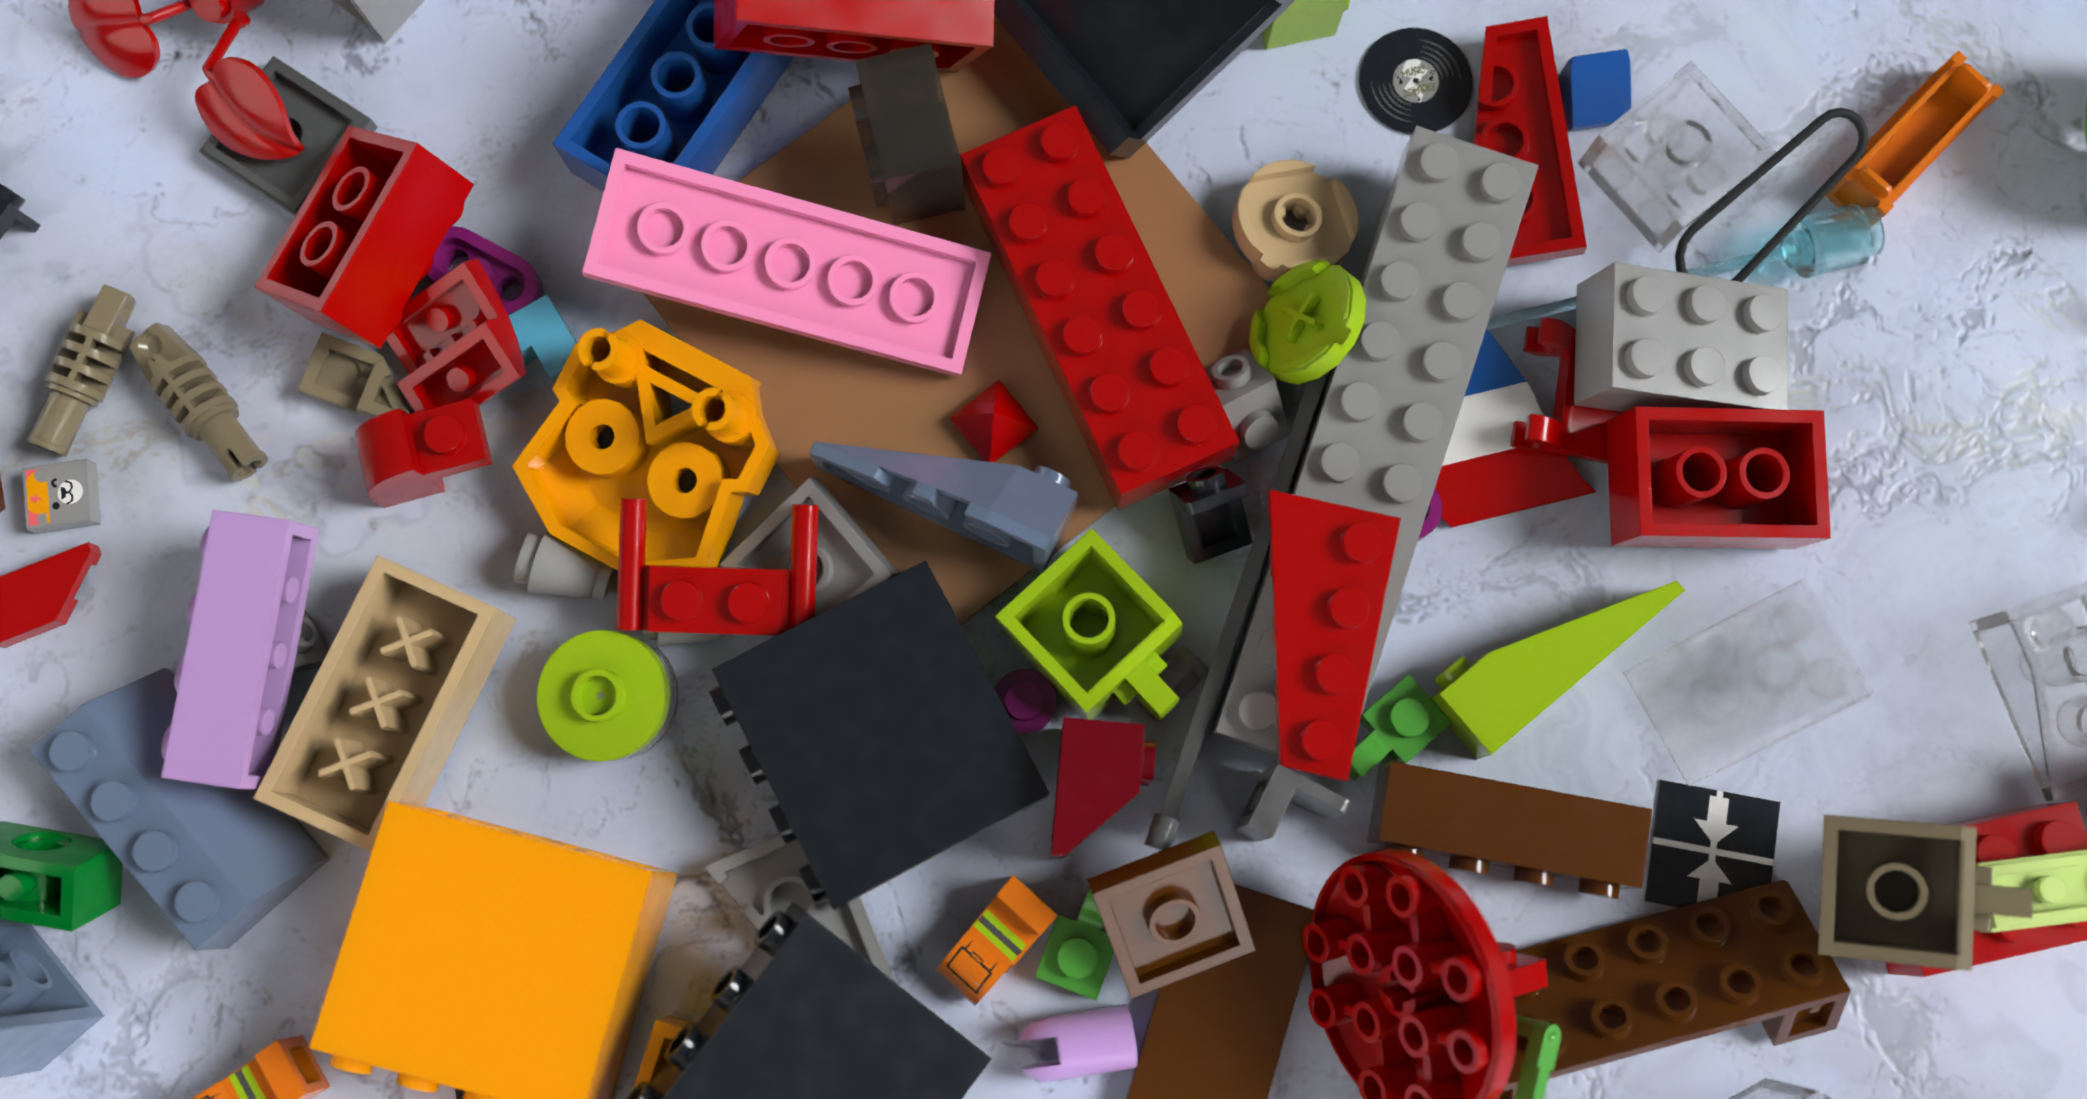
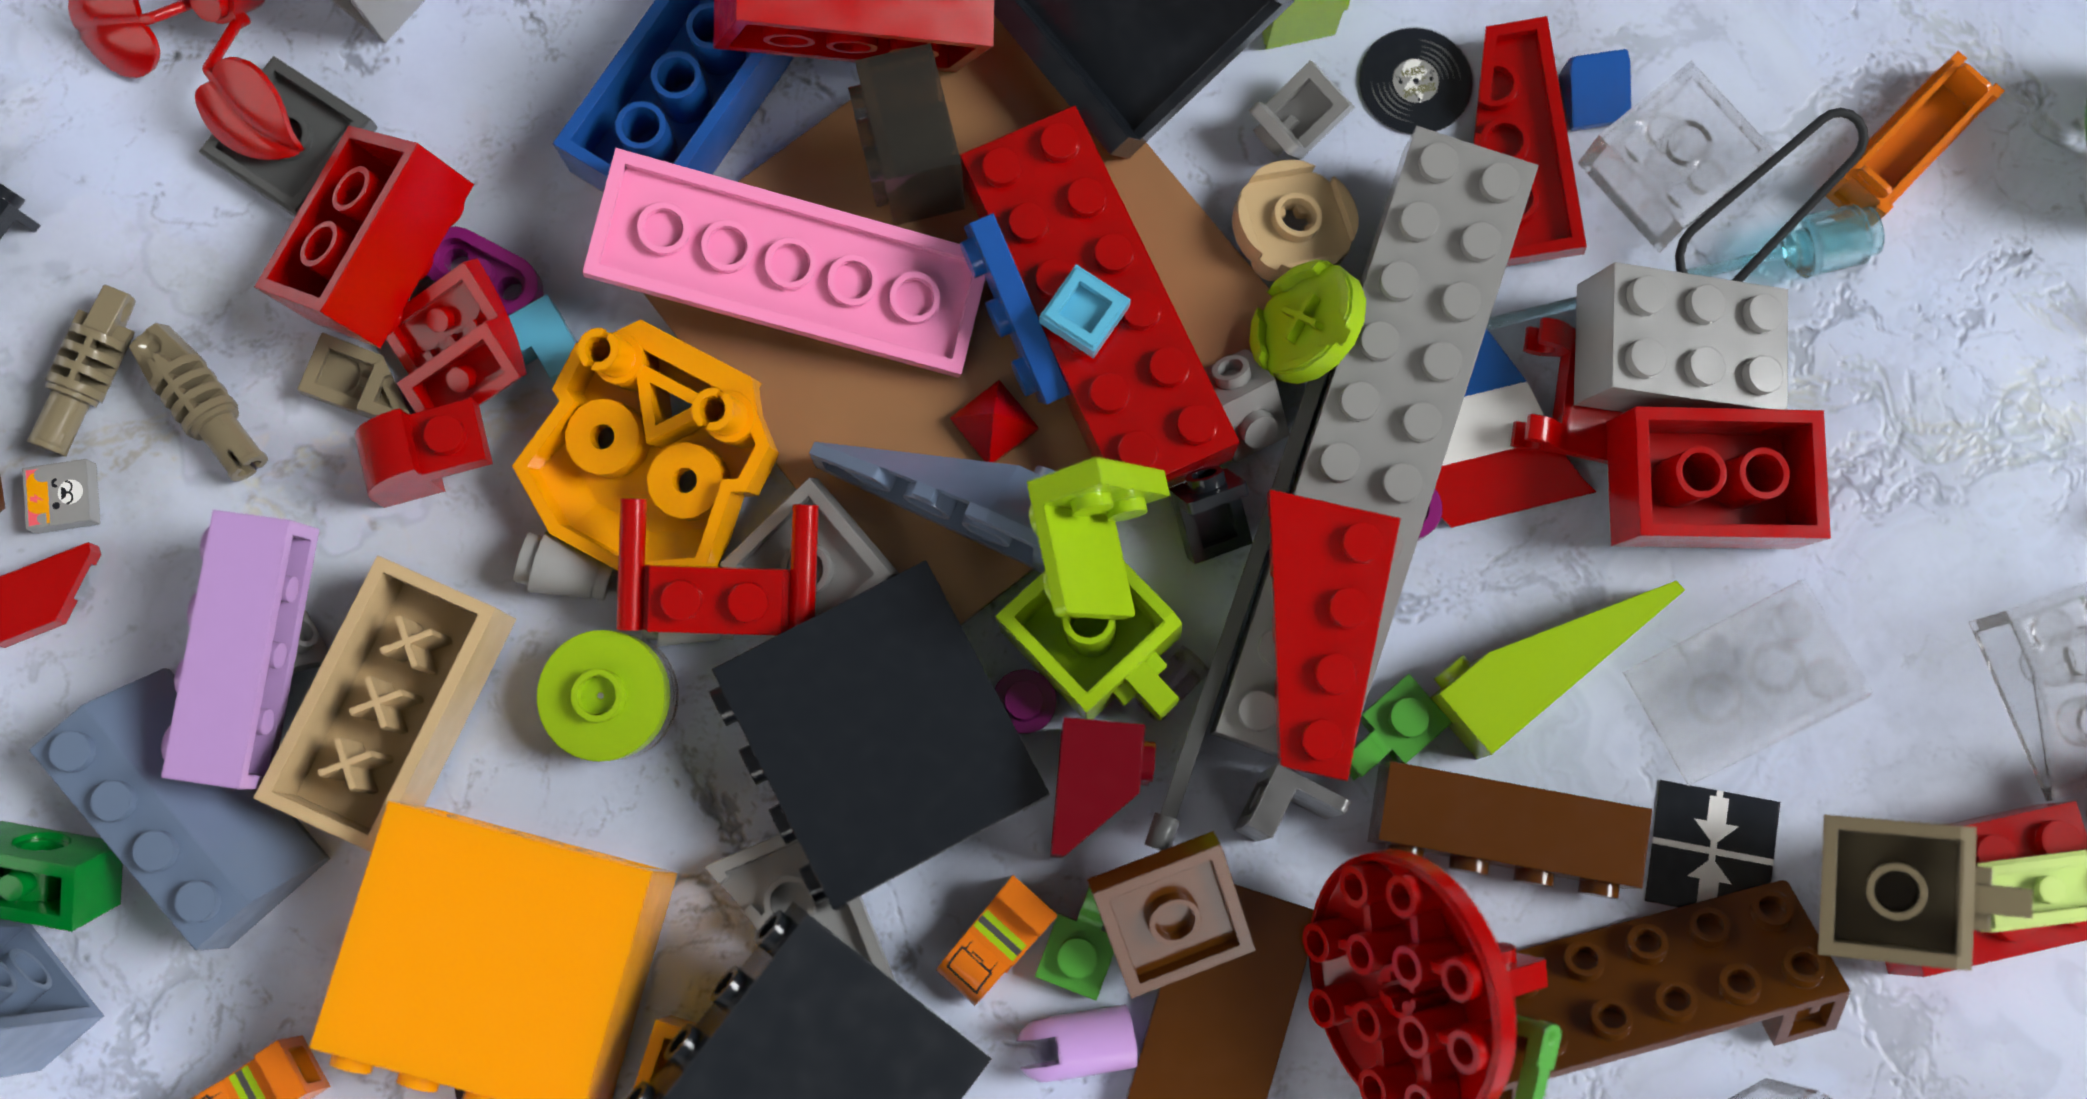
none -> blue plate [960,213,1070,404]
none -> lime bracket [1027,457,1170,620]
none -> medium azure tile [1039,264,1131,359]
none -> light grey bracket [1249,60,1355,159]

